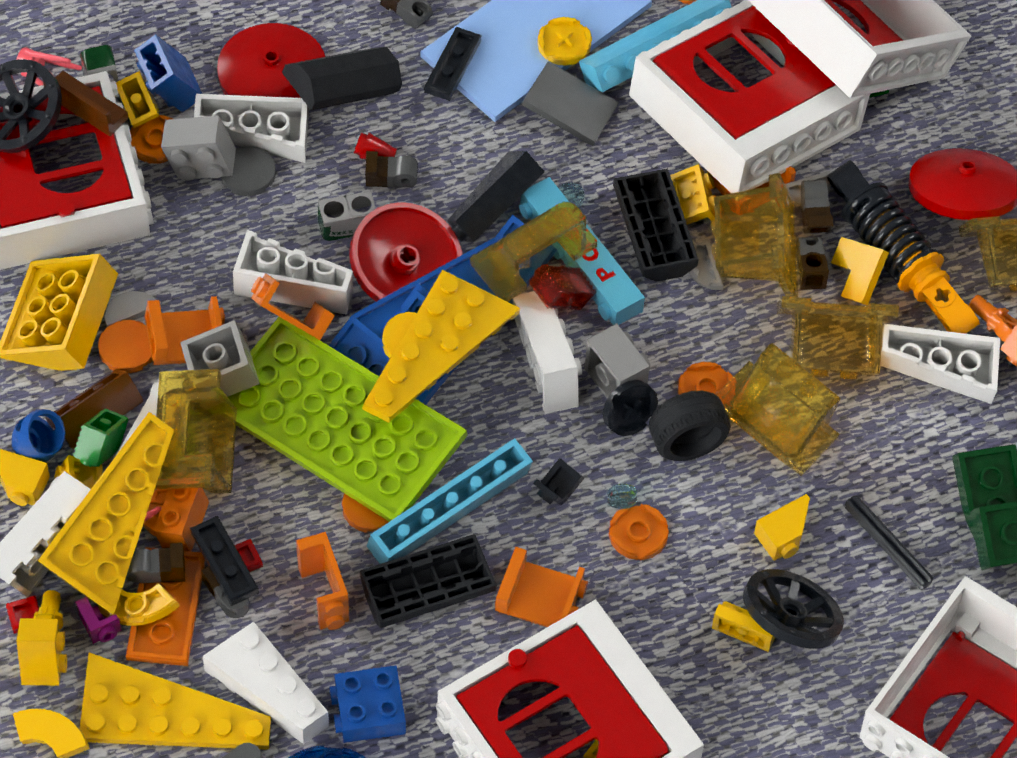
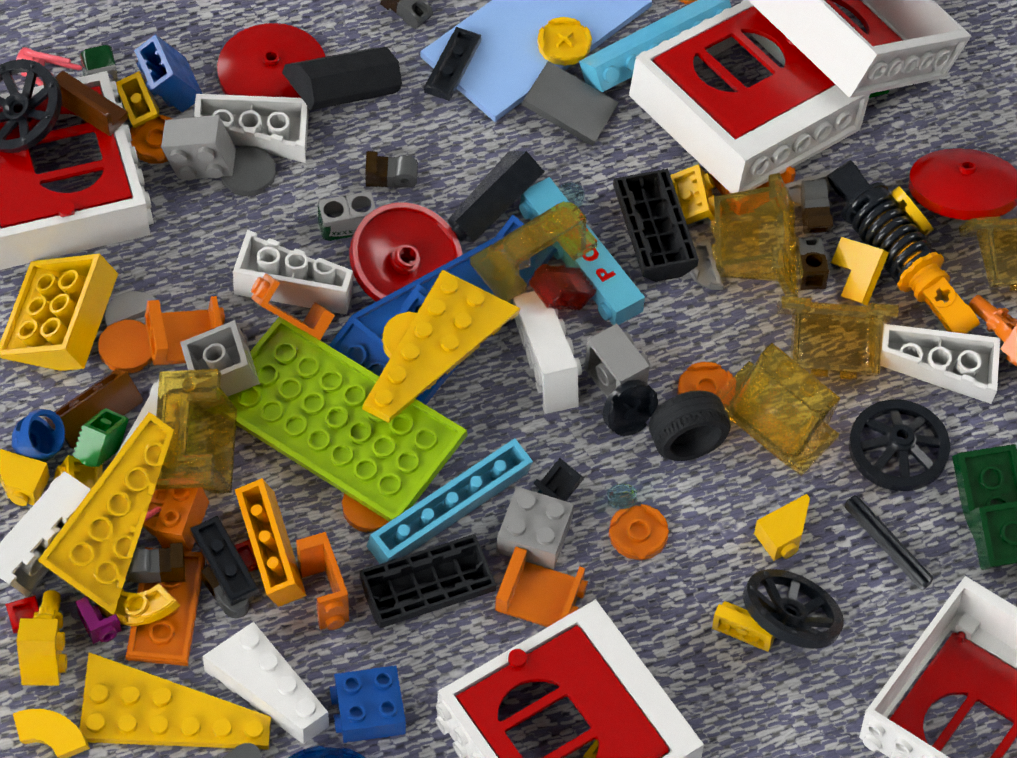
red cone [354,133,397,160] -> none
none -> light orange brick [235,478,307,607]
none -> light grey brick [496,486,574,570]
none -> black wheel [849,399,950,491]
none -> yellow tile [891,186,934,236]

